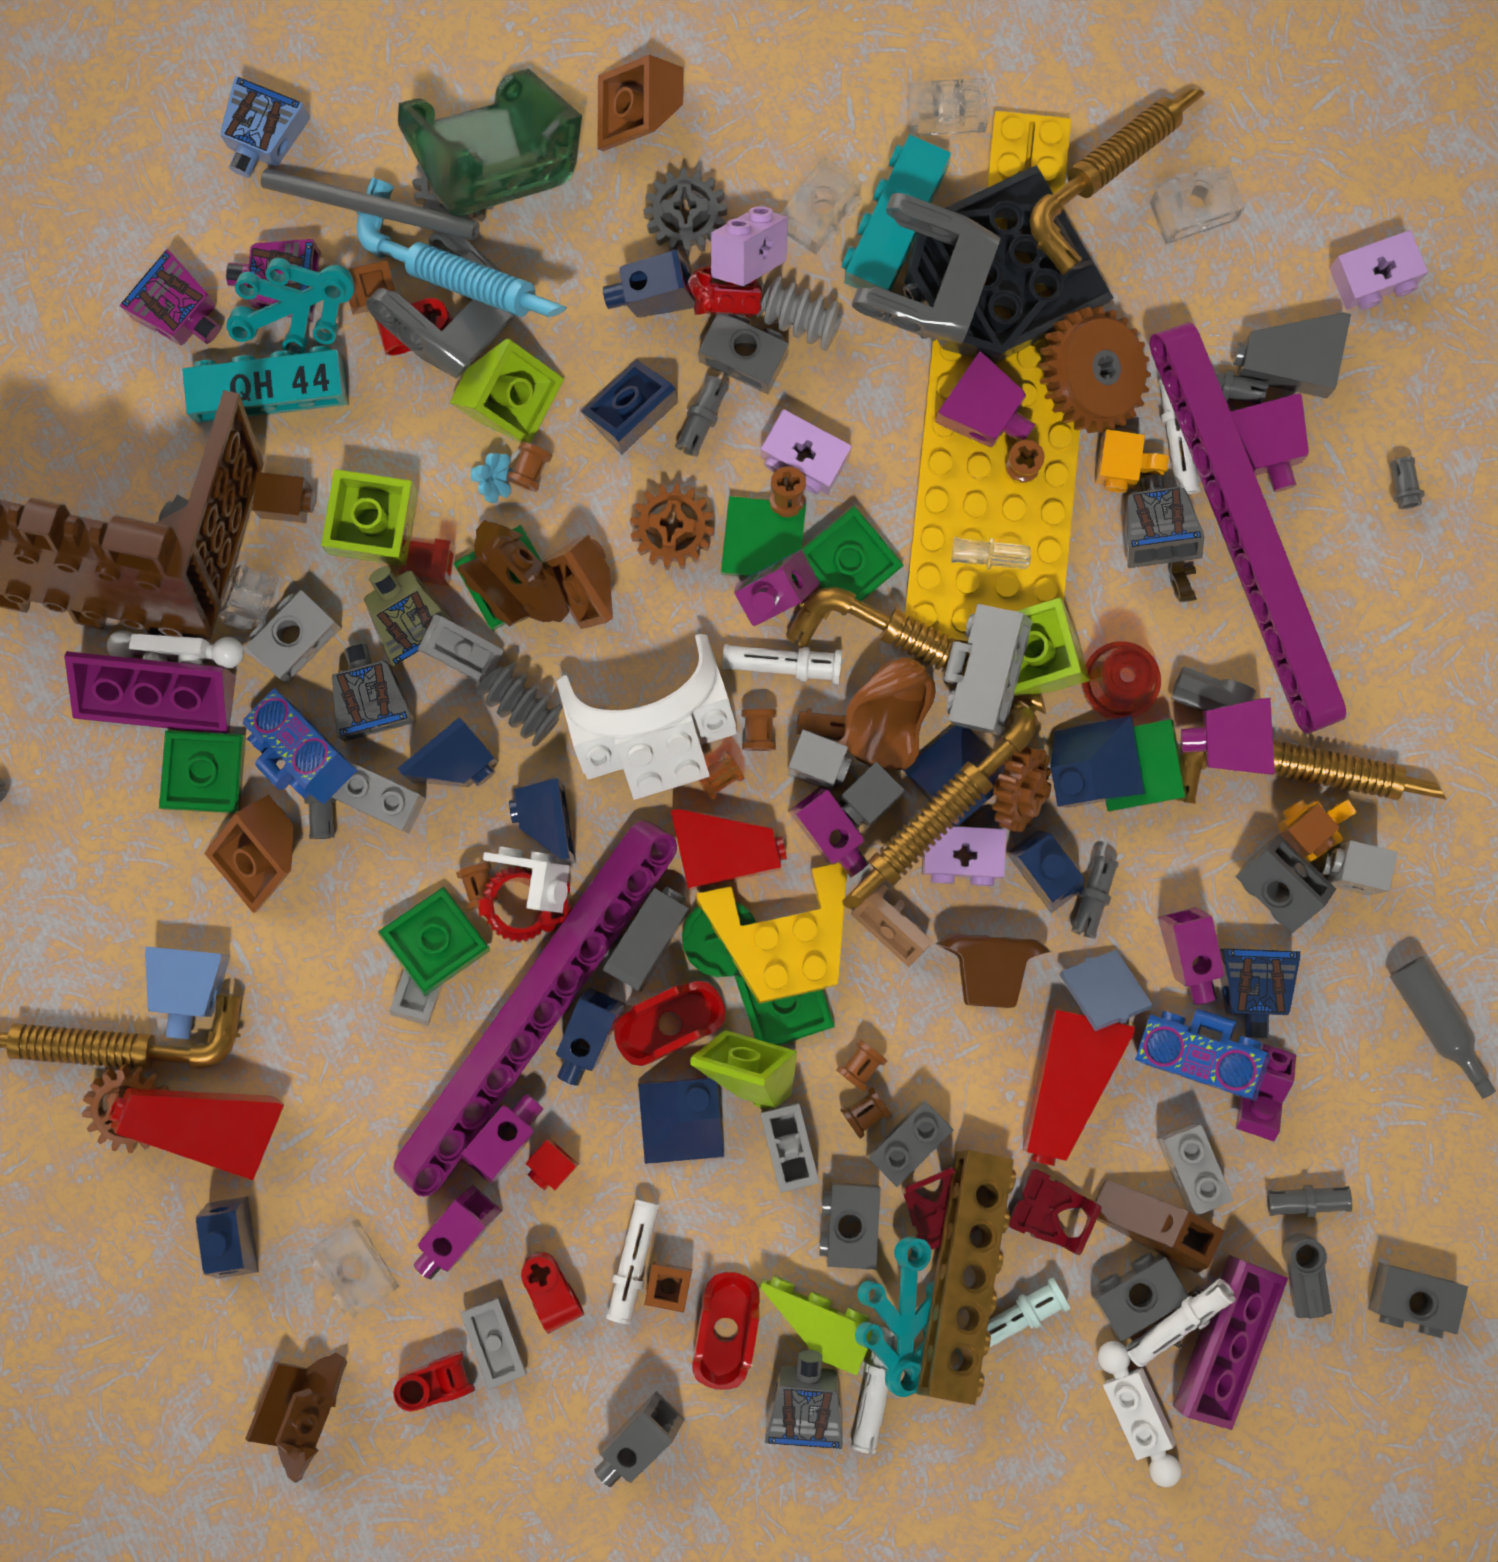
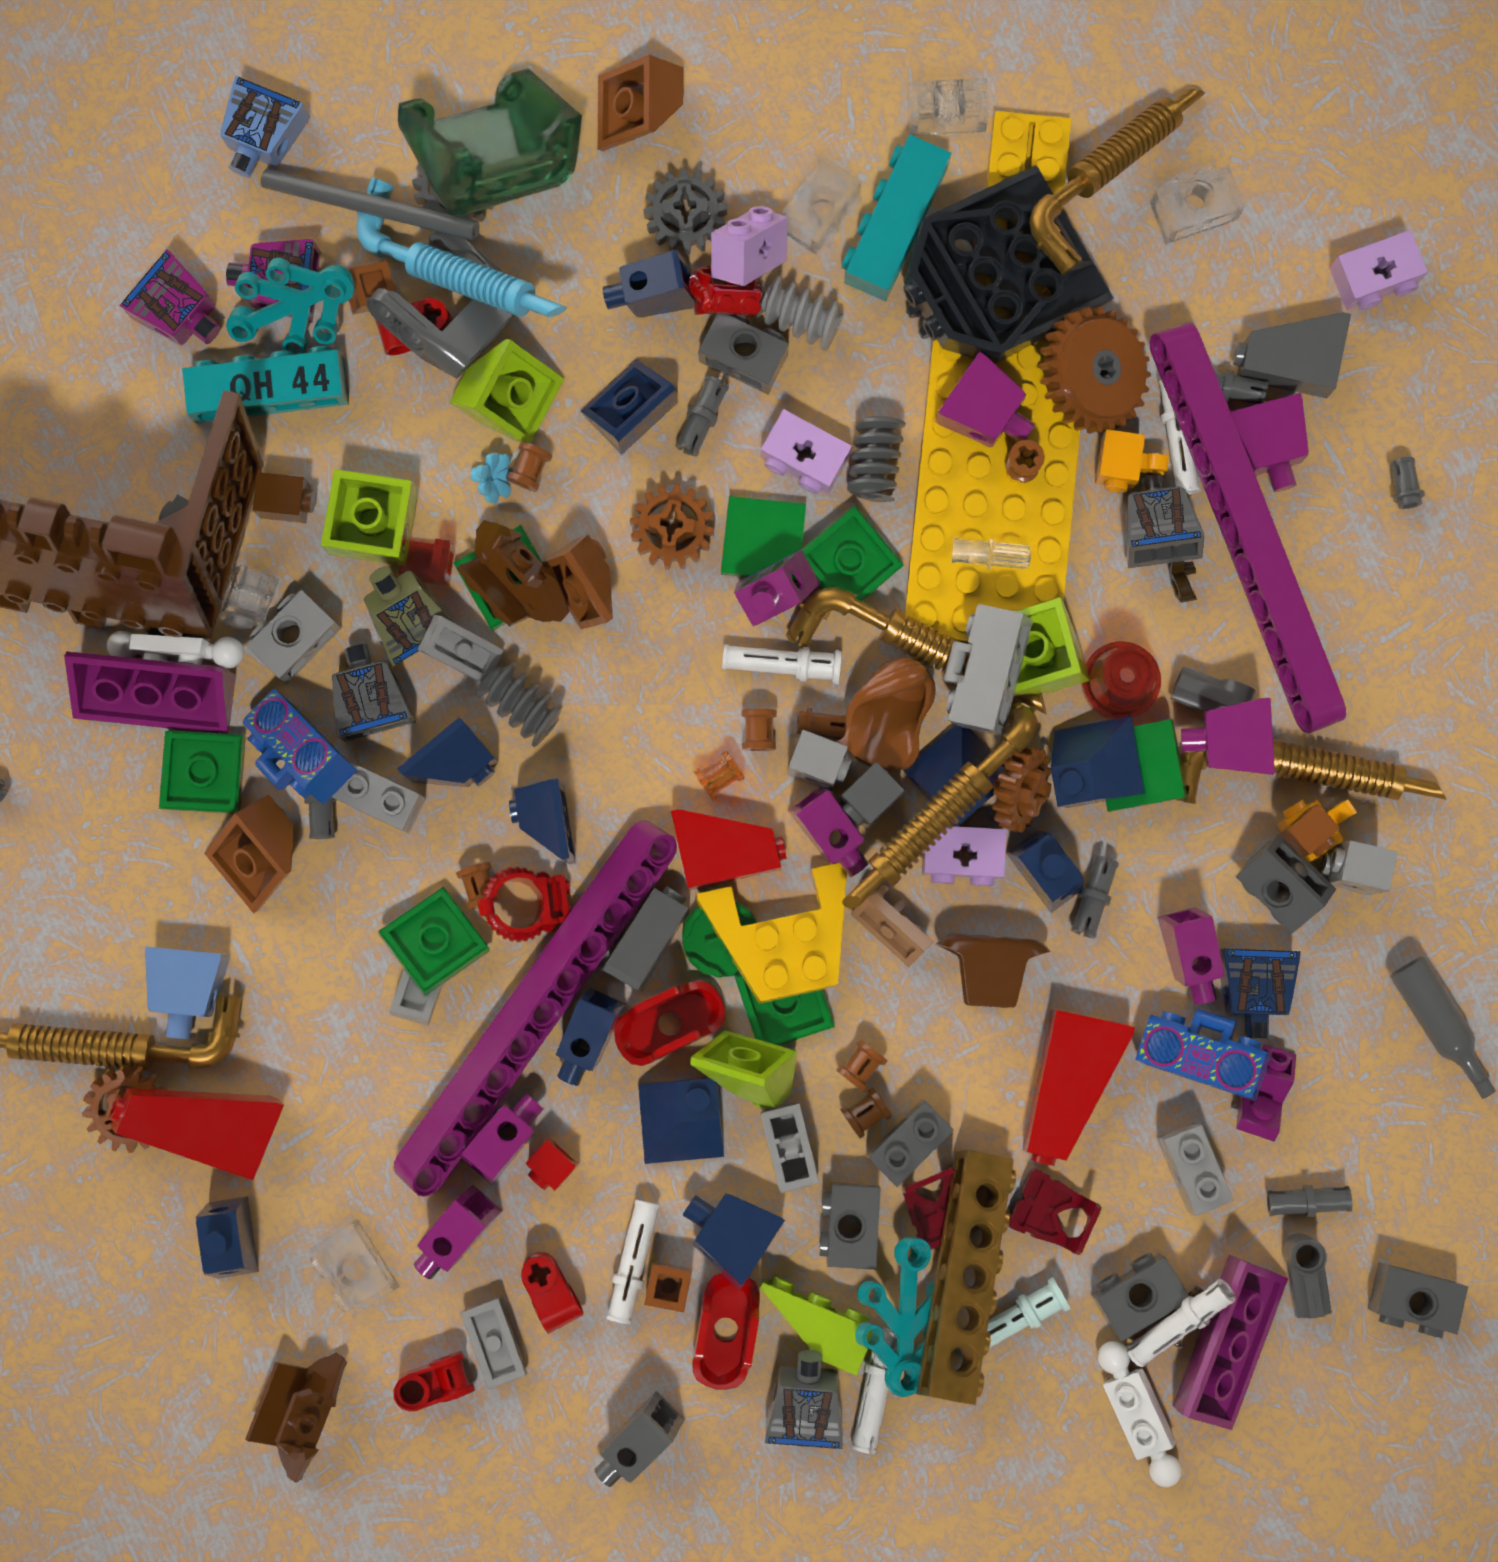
white bracket [483,846,570,913] -> none
white piece [556,634,737,800] -> none
dark orange bush [770,467,806,517] -> none
dark grey connector [852,193,1001,344] -> none
sand blue piece [1060,949,1152,1031] -> none
reddish brown slope [1095,1180,1225,1273] -> none
none -> dark blue torso [682,1193,785,1289]
none -> dark grey piece [847,416,906,502]

